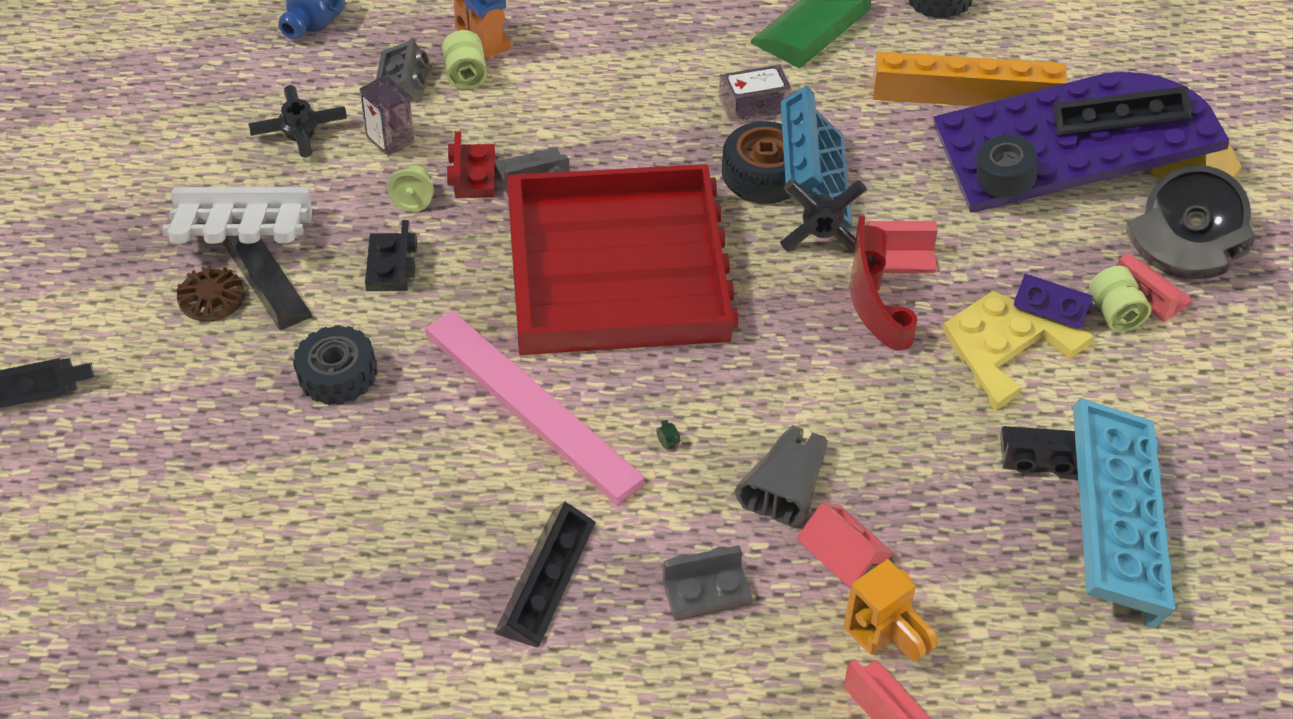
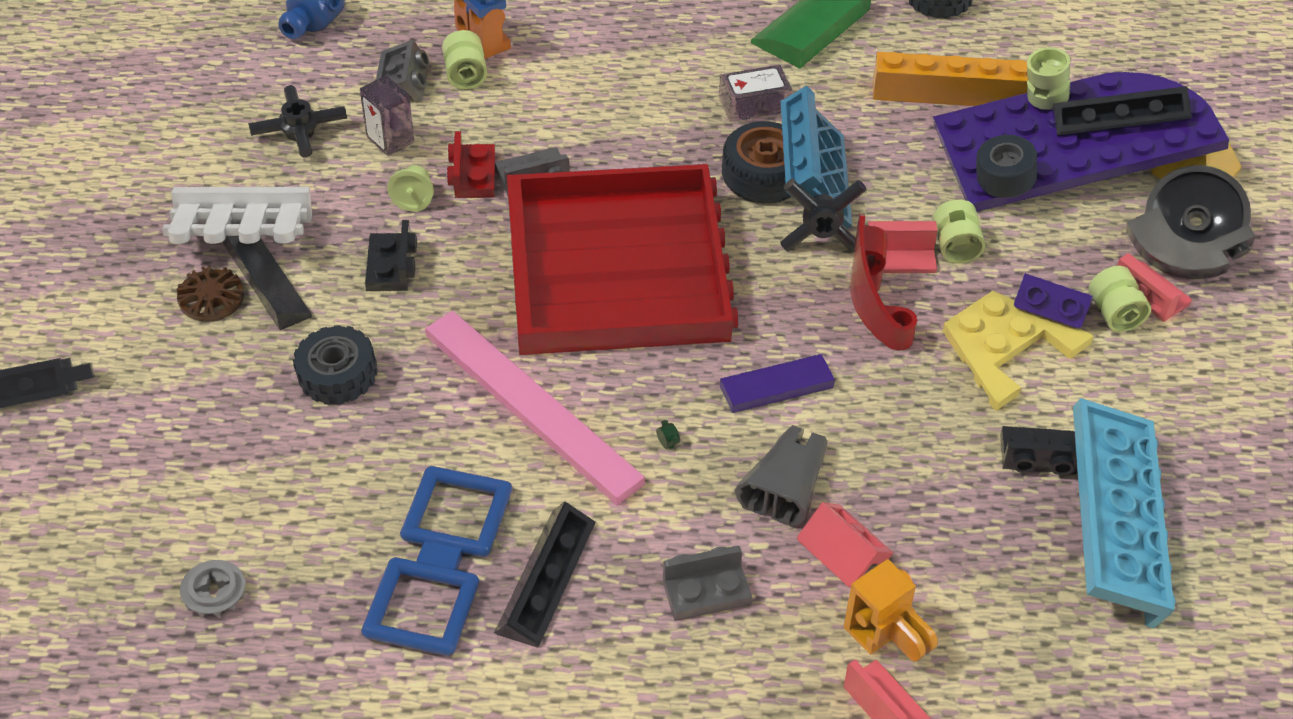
none -> light grey gear [180,560,246,618]
none -> blue bar [361,466,513,656]
none -> dark purple tile [720,354,835,413]
none -> yellowish green wheel [933,199,986,263]
none -> yellowish green wheel [1027,47,1070,110]

